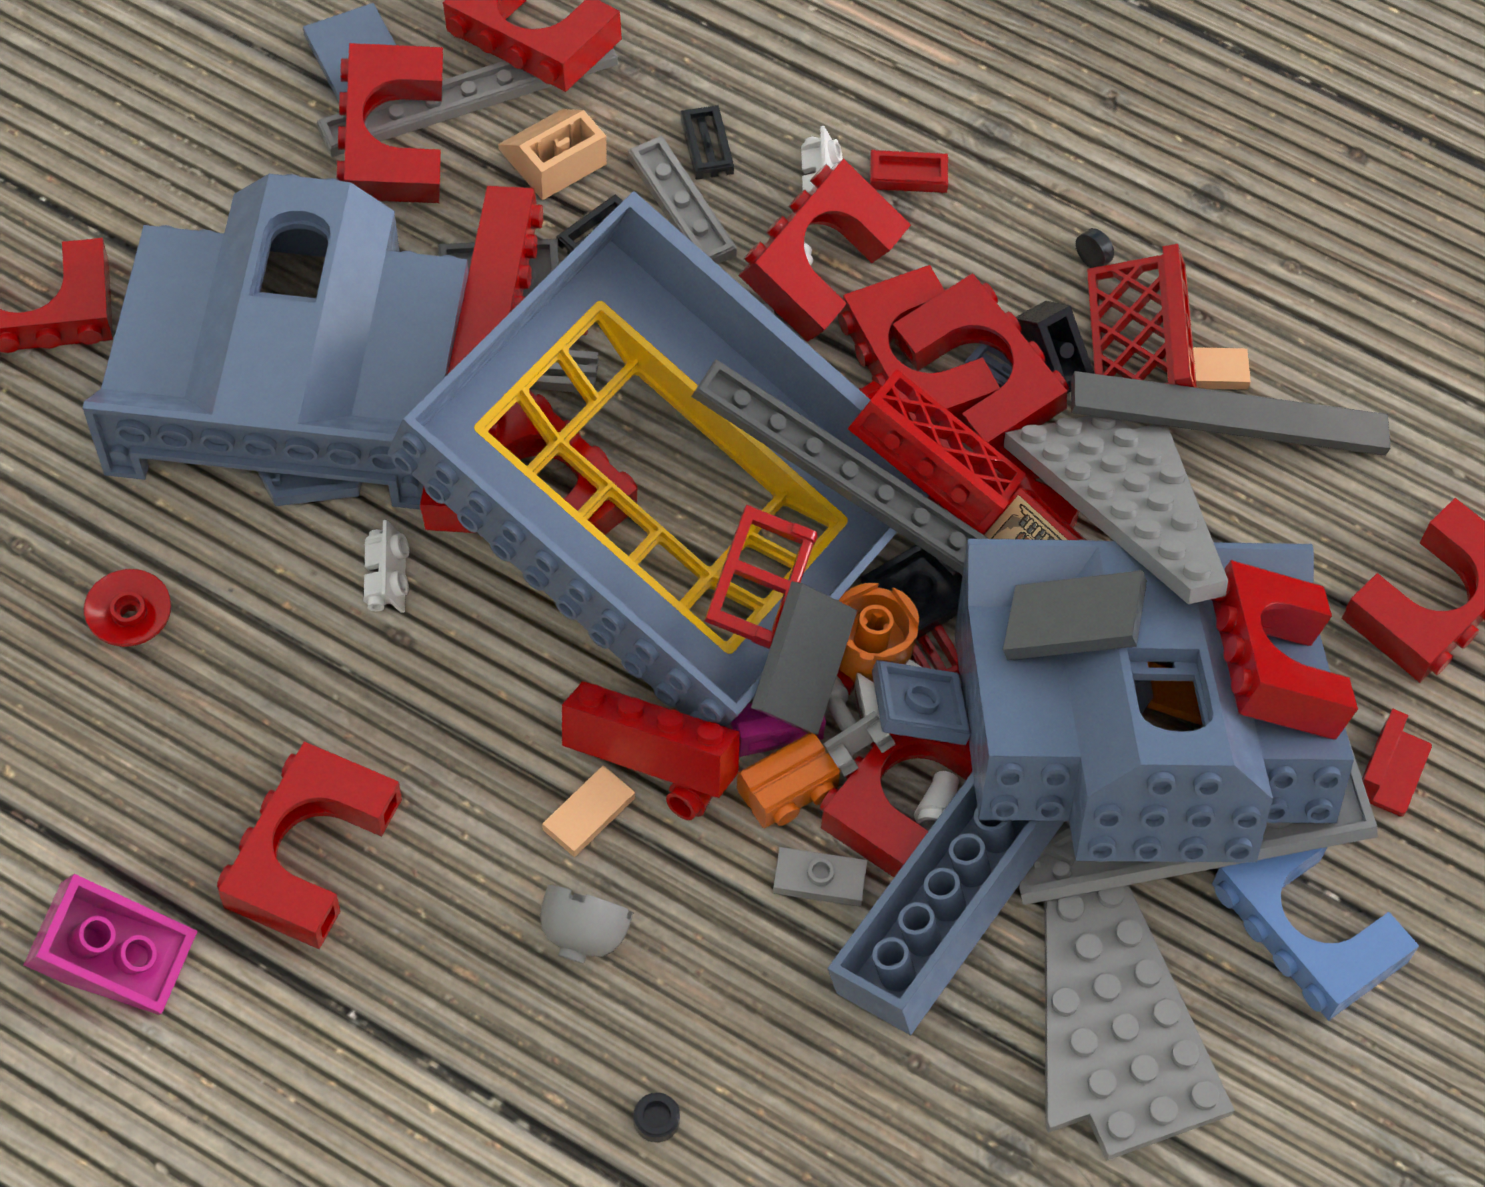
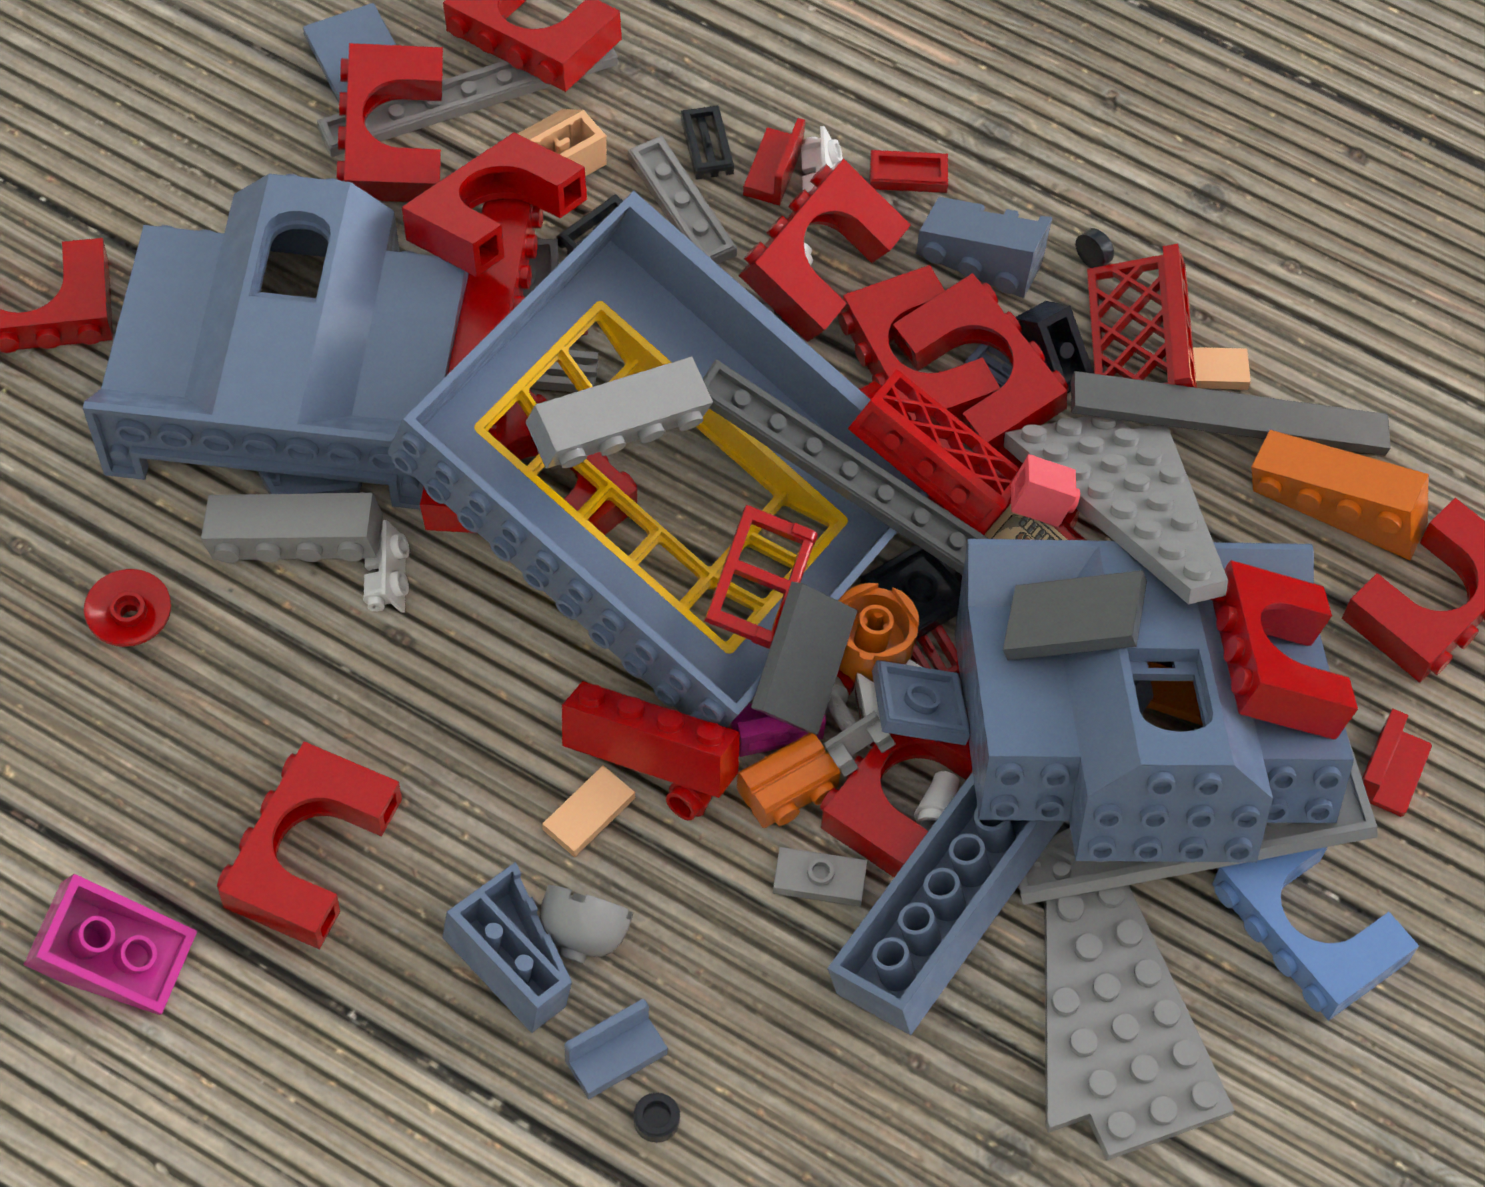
none -> light grey brick [201,493,383,563]
none -> red arch [402,132,587,277]
none -> sand blue wedge [442,862,572,1033]
none -> light grey brick [526,356,713,469]
none -> sand blue panel [564,999,668,1100]
none -> red panel [743,118,805,206]
none -> sand blue wedge [916,197,1053,299]
none -> coral brick [1011,454,1080,527]
none -> orange wedge [1251,430,1429,561]

